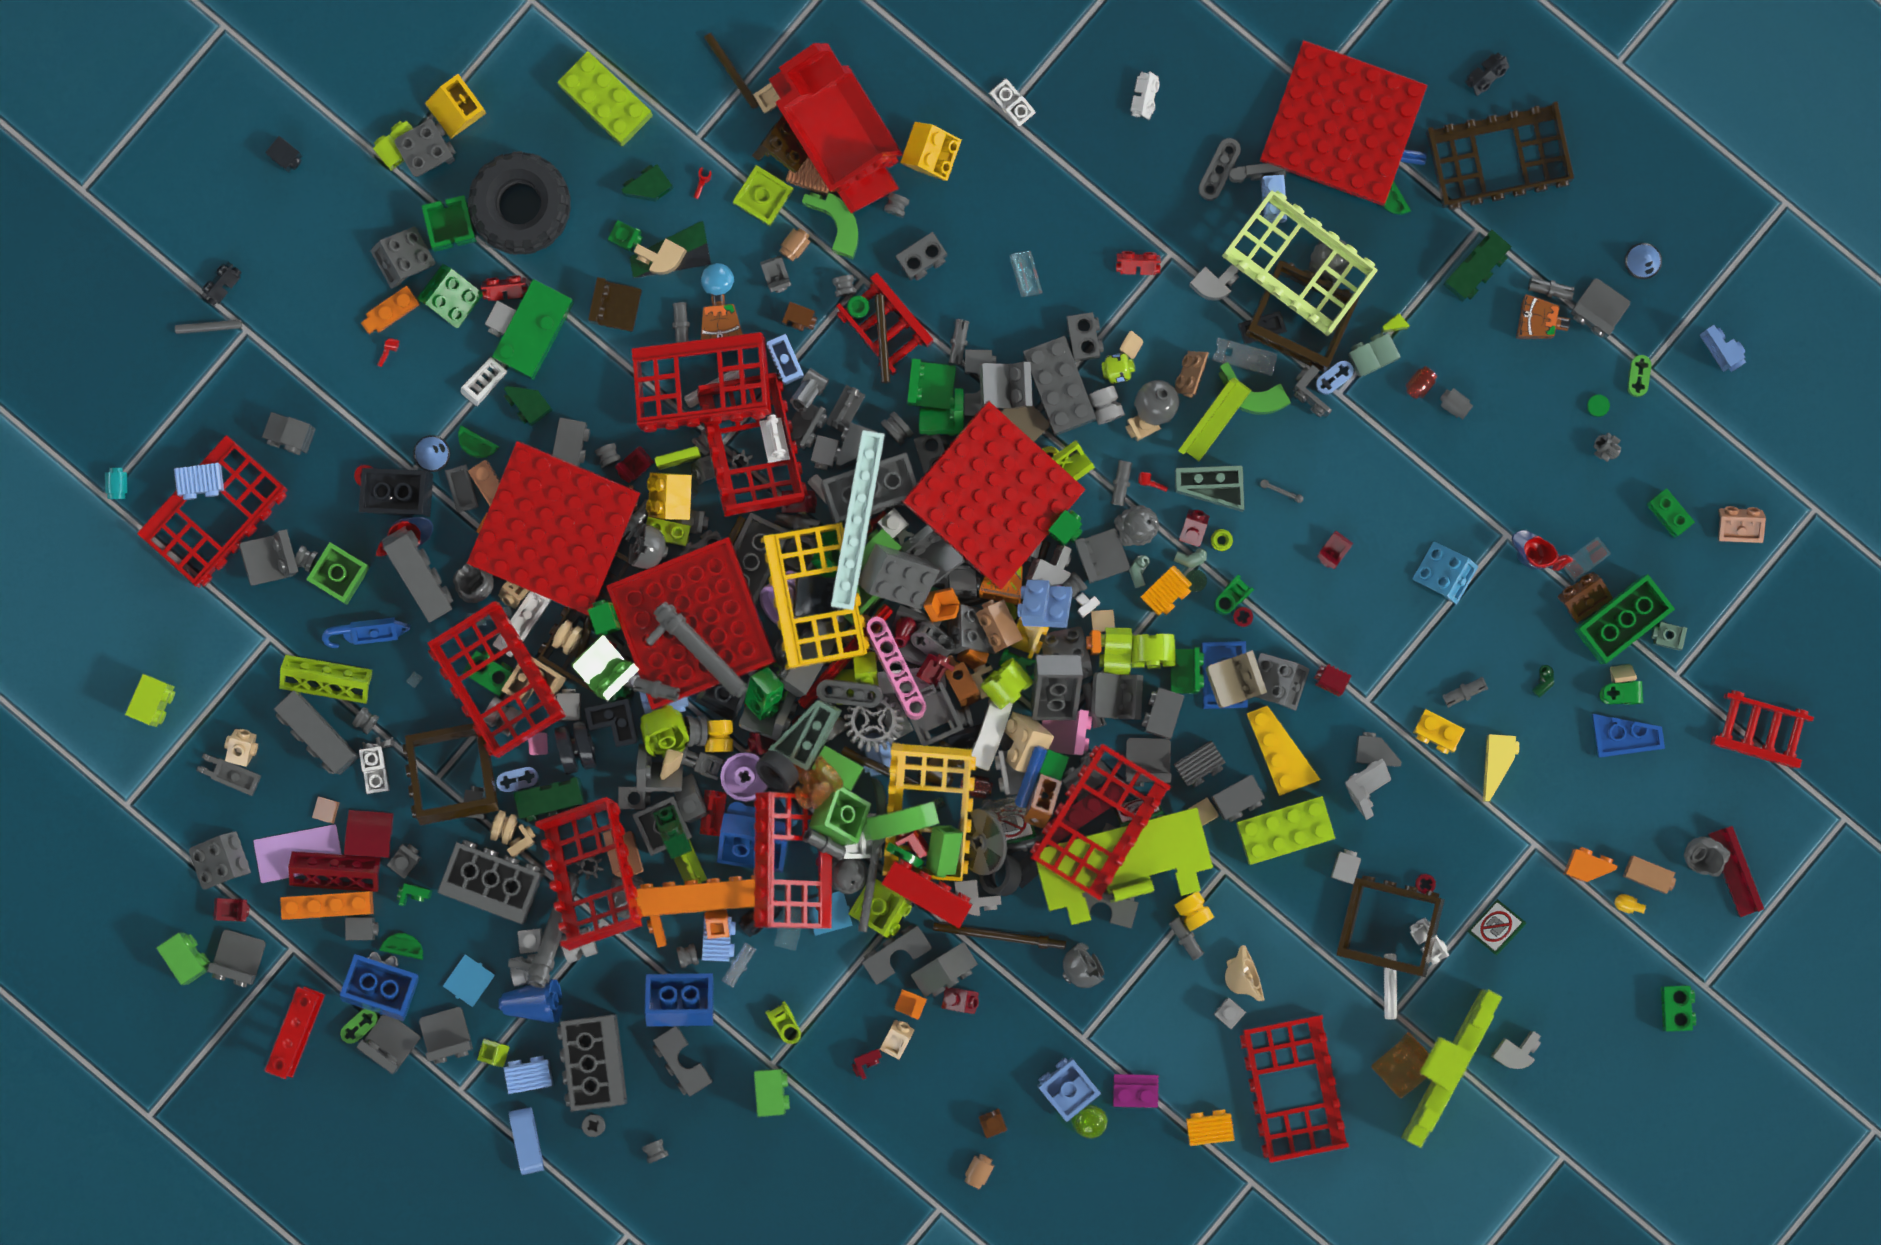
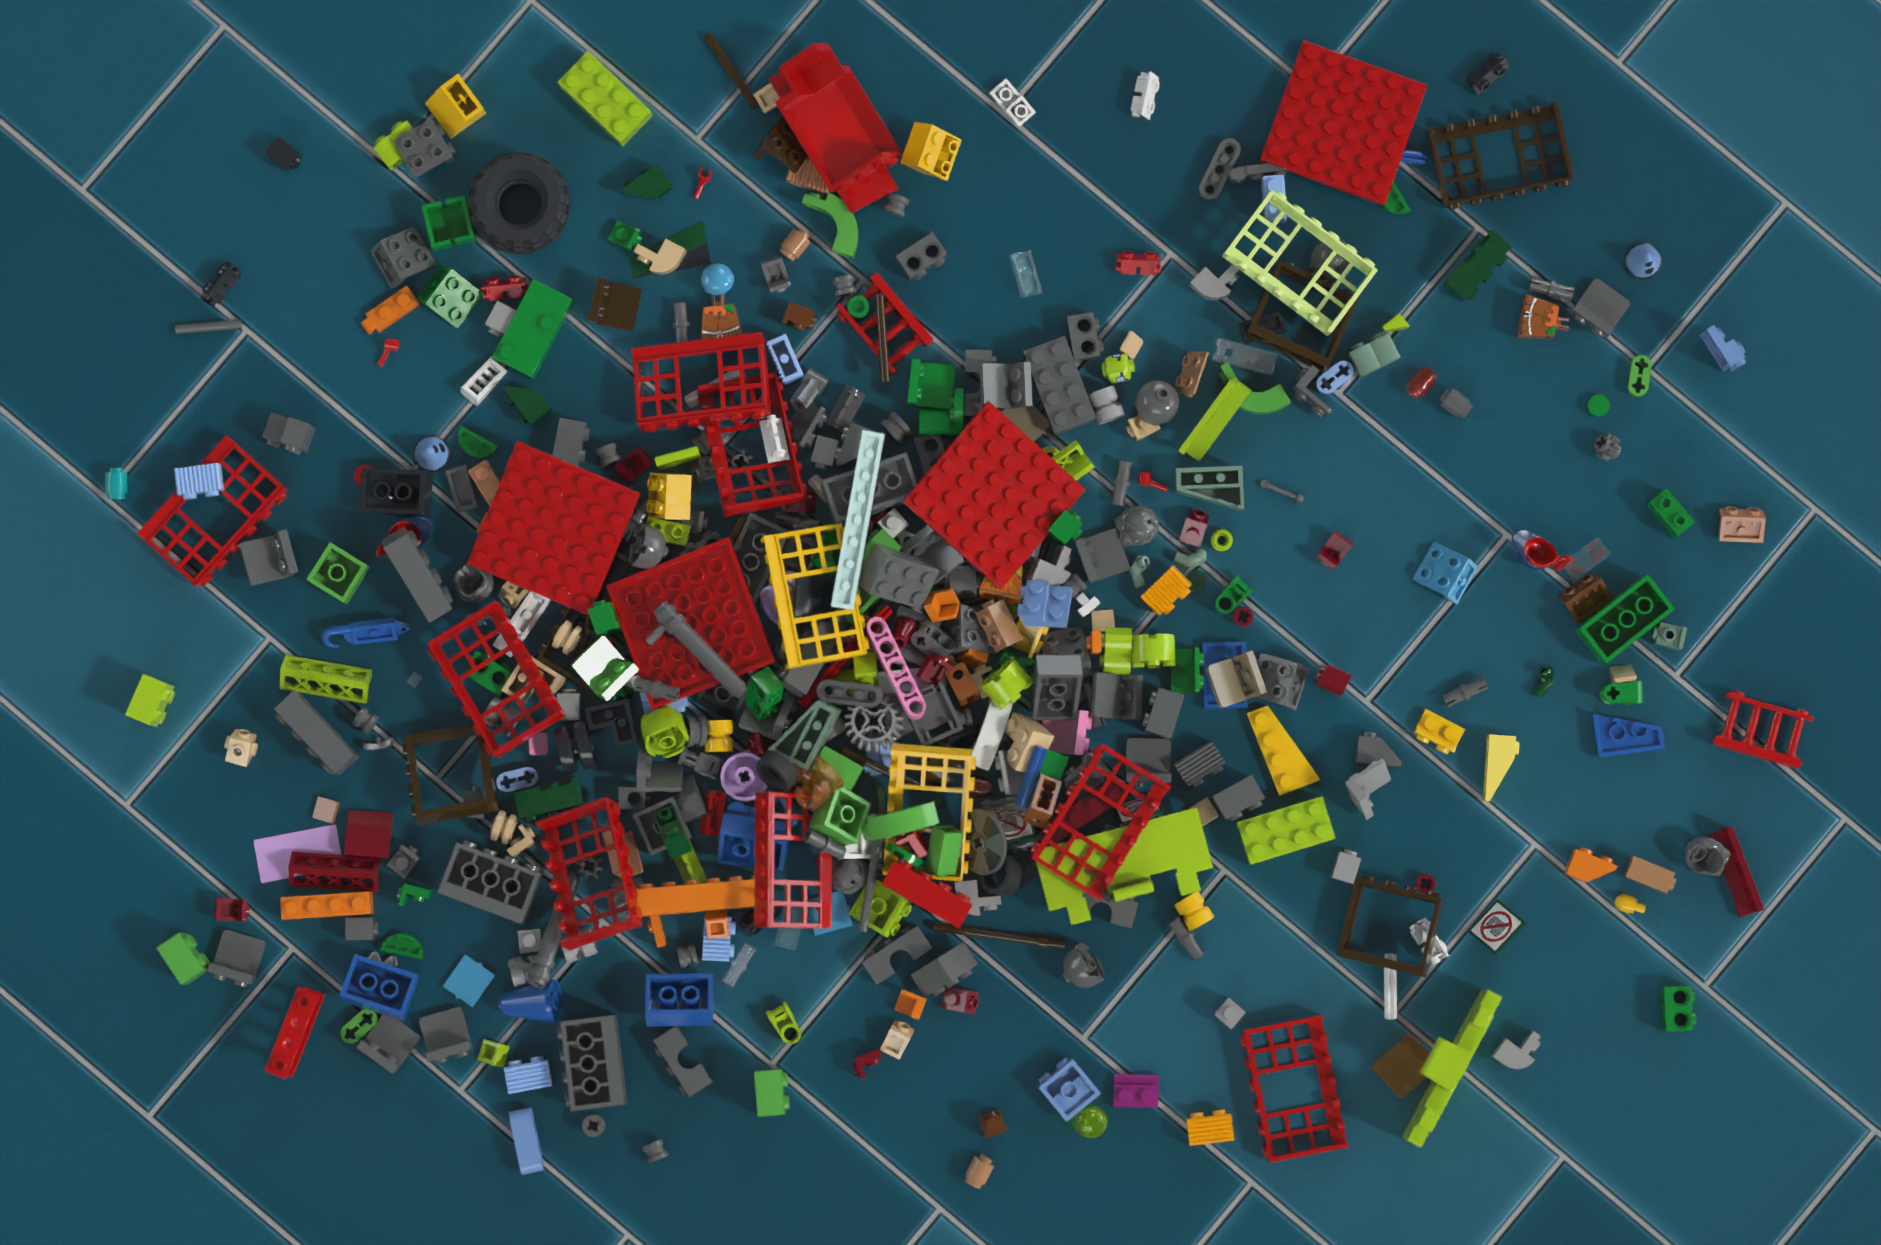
dark grey bracket [189,831,251,889] -> none
dark grey hinge [196,753,261,796] -> none
dark grey wheel [295,546,319,573] -> none
white slope [359,746,390,794] -> none
tan slope [660,749,683,780] -> none
lime tile [733,165,794,226] -> none
dark grey pin [948,319,970,365] -> none
tan hat [1225,945,1264,1001] -> none

